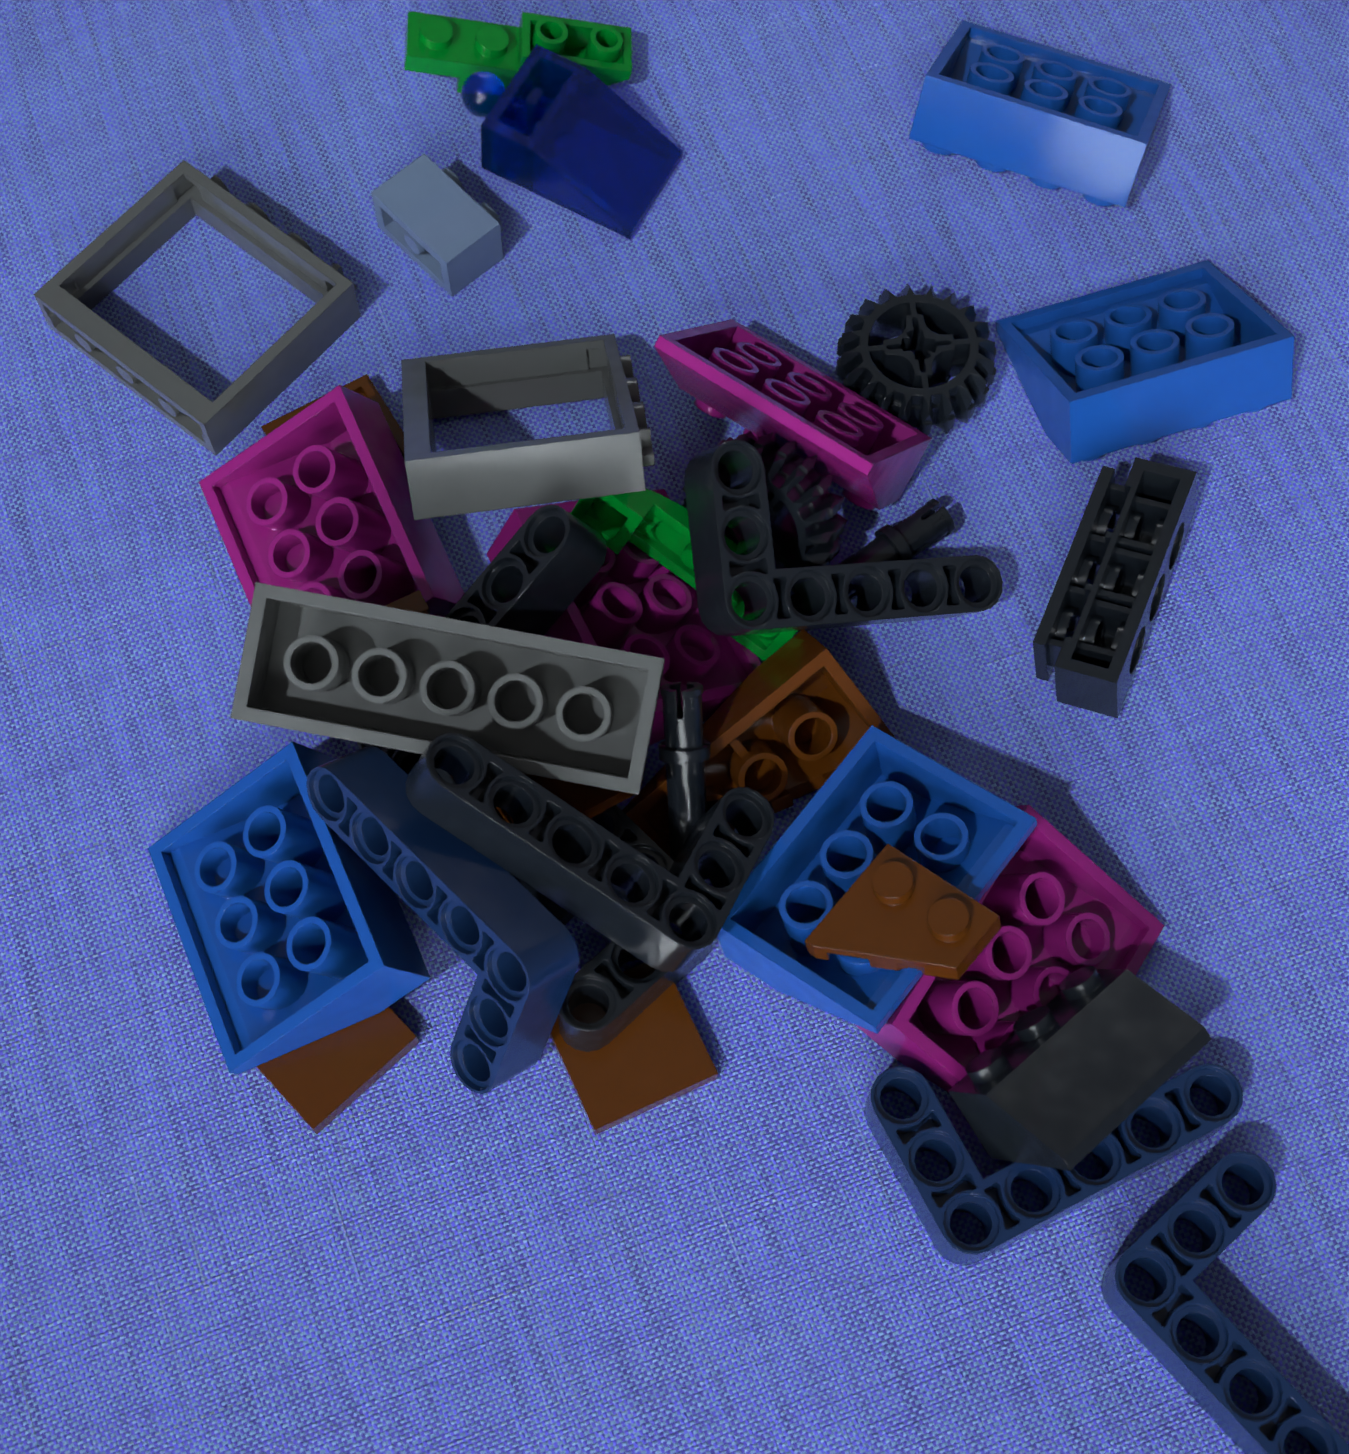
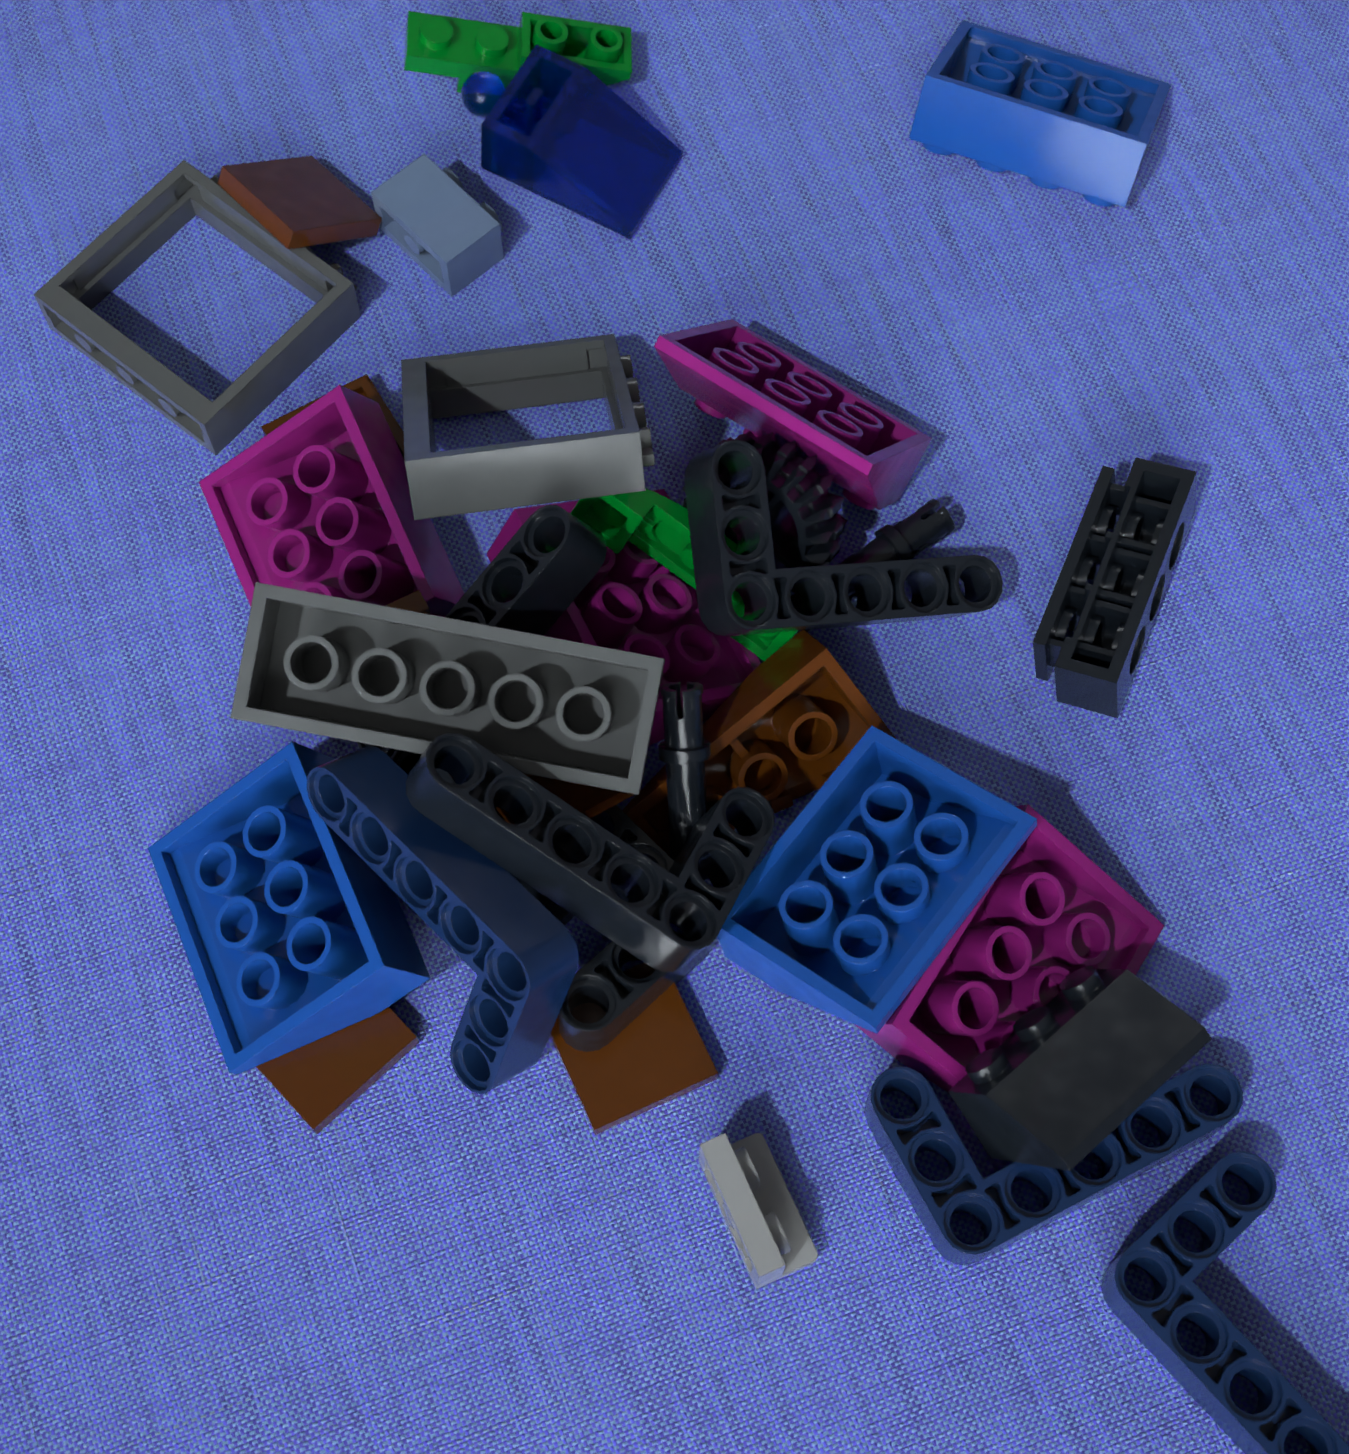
reddish brown wing [805,844,1001,980] -> none
black gear [836,284,996,435] -> none
blue slope [996,260,1294,464] -> none
none -> reddish brown tile [218,156,382,249]
none -> light grey bracket [698,1133,818,1290]

